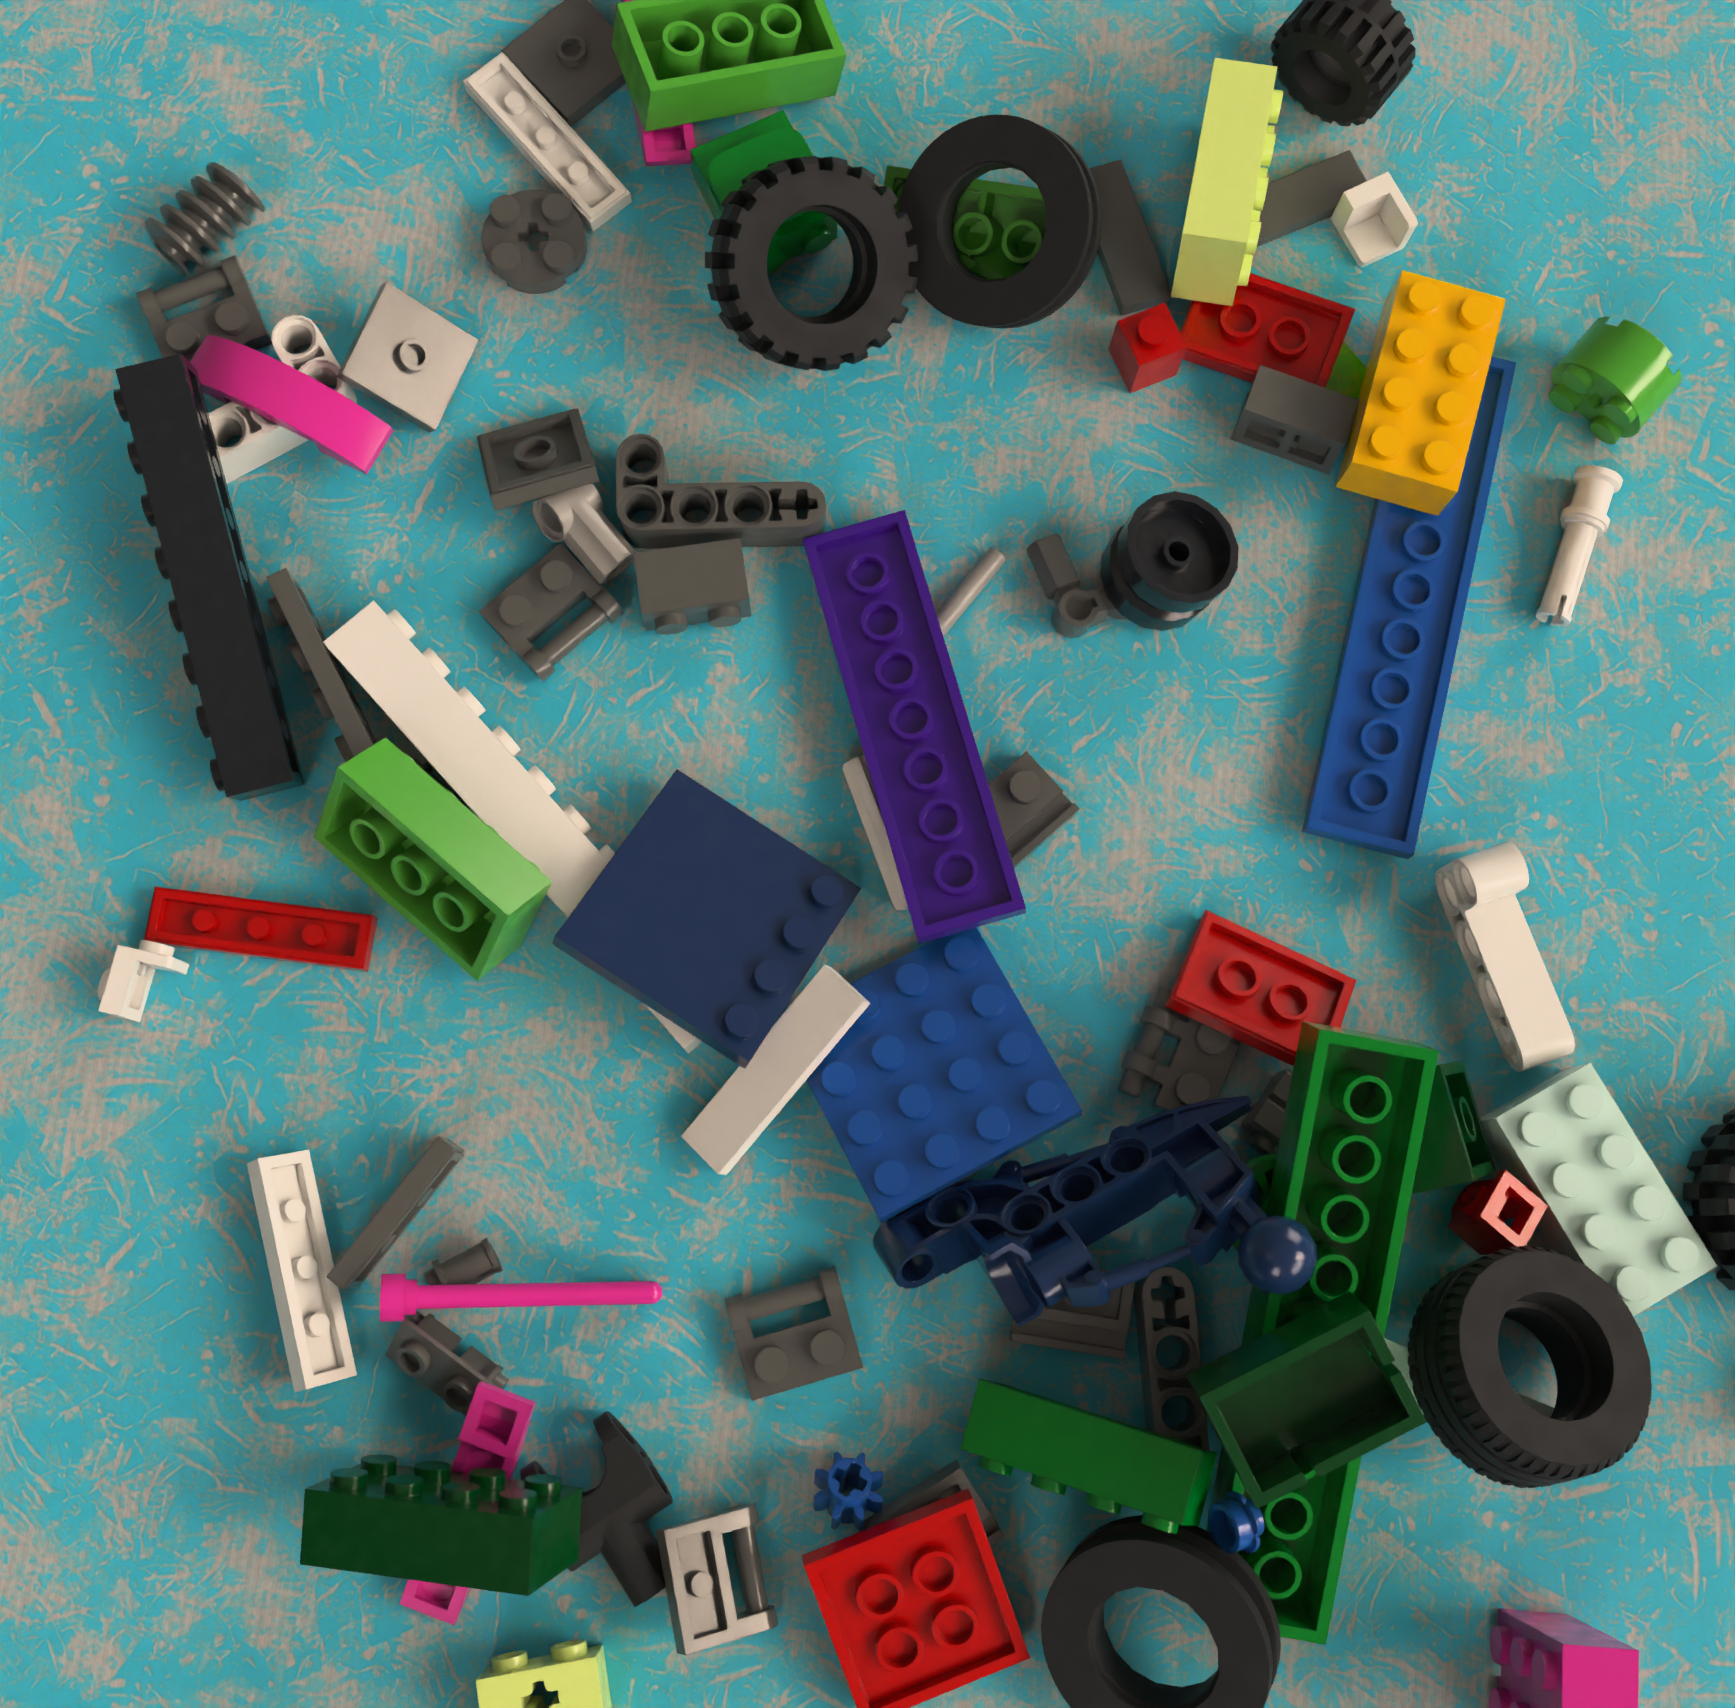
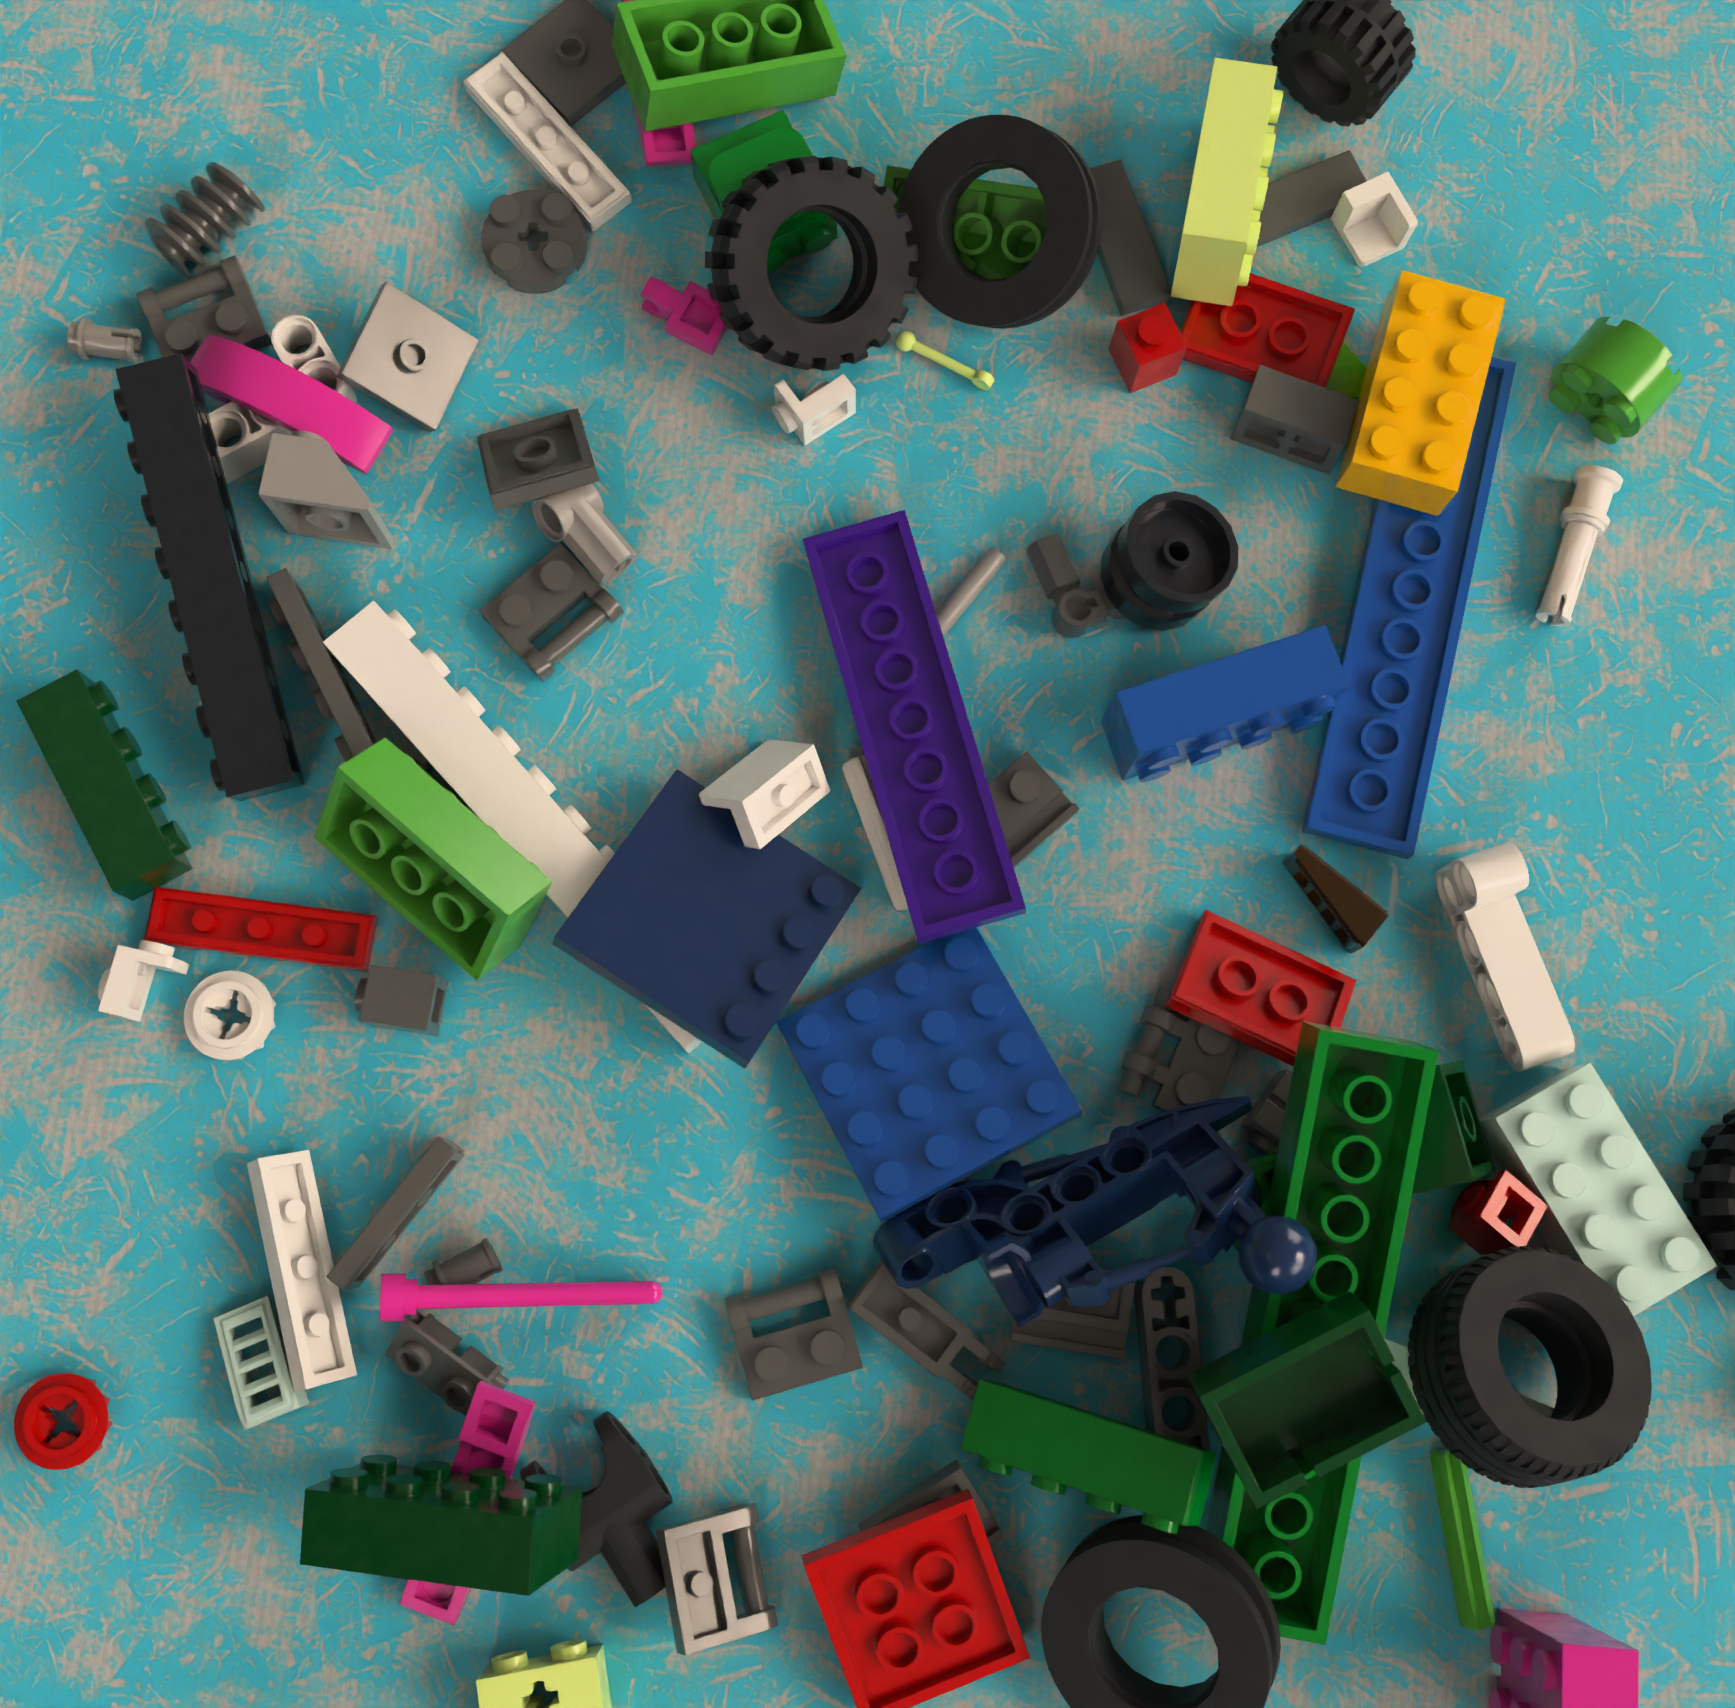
dark grey beam [616,434,826,549] -> none
dark grey brick [633,538,751,635] -> none
white tile [681,964,870,1175] -> none
blue gear [813,1452,884,1531] -> none
blue plate [1208,1491,1264,1554] -> none
none -> red gear [14,1372,113,1470]
none -> dark green brick [16,669,193,901]
none -> light grey pin [67,317,142,363]
none -> white gear [184,971,276,1060]
none -> light aqua slope [213,1295,310,1431]
none -> light grey slope [258,430,395,549]
none -> dark grey brick [355,965,448,1036]
none -> dark pink plate [640,277,727,356]
none -> white panel [699,740,830,849]
none -> white bracket [772,374,856,446]
none -> dark grey hinge [847,1260,1006,1400]
none -> yellowish green hinge [896,331,995,391]
none -> blue brick [1101,625,1350,782]
none -> dark brown slope [1282,845,1389,954]
none -> bright green axle [1430,1448,1495,1630]

